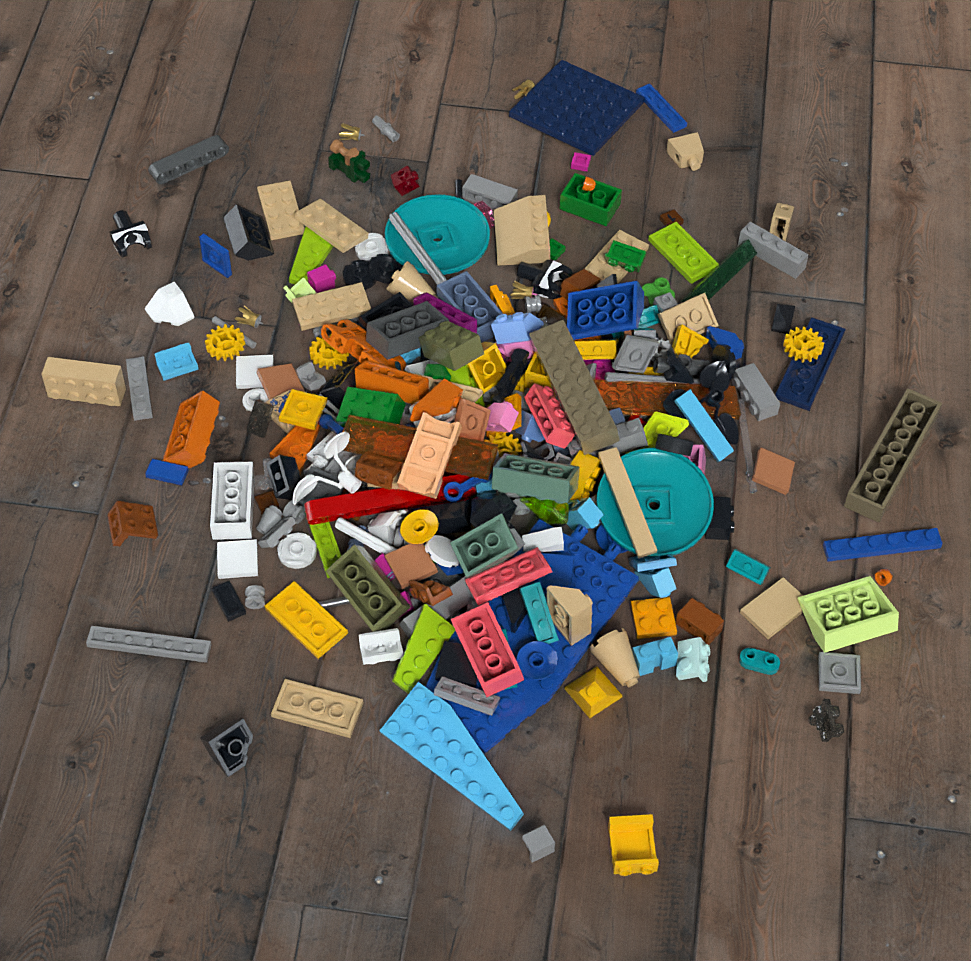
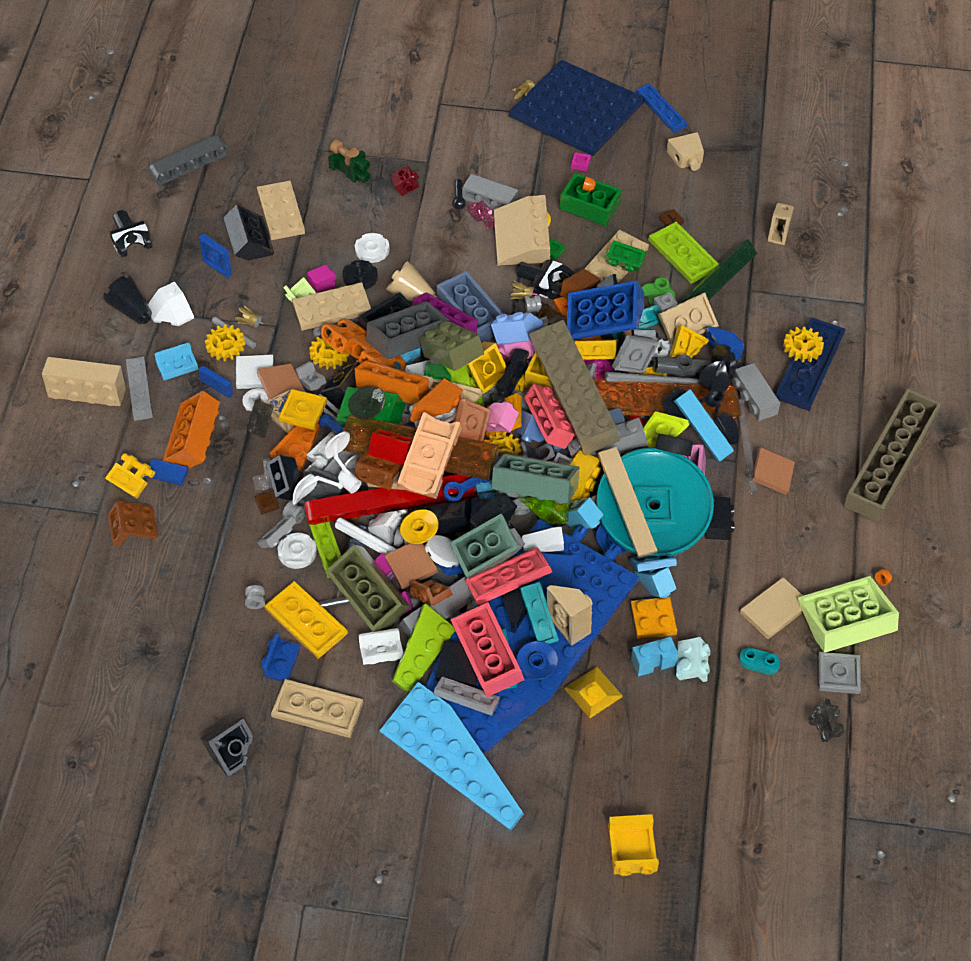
light grey plate [86,626,212,663] -> none
white brick [210,462,255,540] -> none
black tile [211,581,246,622] -> none
white tile [217,539,258,579] -> none
light grey cone [256,505,283,535] -> none
lime wing [289,226,334,285] -> none
tan plate [295,199,369,253] -> none
pearl gold piece [339,123,365,141] -> none
black tile [368,254,403,284] -> none
light grey axle [372,115,400,142] -> none
teal dish [385,194,490,275] -> none
light grey axle [389,212,447,285] -> none
light orange bracket [490,285,515,315] -> none
light grey panel [522,825,555,862] -> none
tan cone [589,628,640,688] -> none
black slope [664,347,694,384] -> none
dark orange brick [676,598,724,645] -> none
teal plate [726,549,771,585] -> none
light grey brick [738,222,808,279] -> none
black slope [771,303,795,334] -> none
blue plate [823,528,943,562] -> none
none -> black cone [103,275,152,324]
none -> yellow plate [105,453,155,499]
none -> blue tile [199,366,233,398]
none -> blue bracket [261,633,301,682]
none -> clear smoke dish [348,386,385,420]
none -> red panel [368,429,413,465]

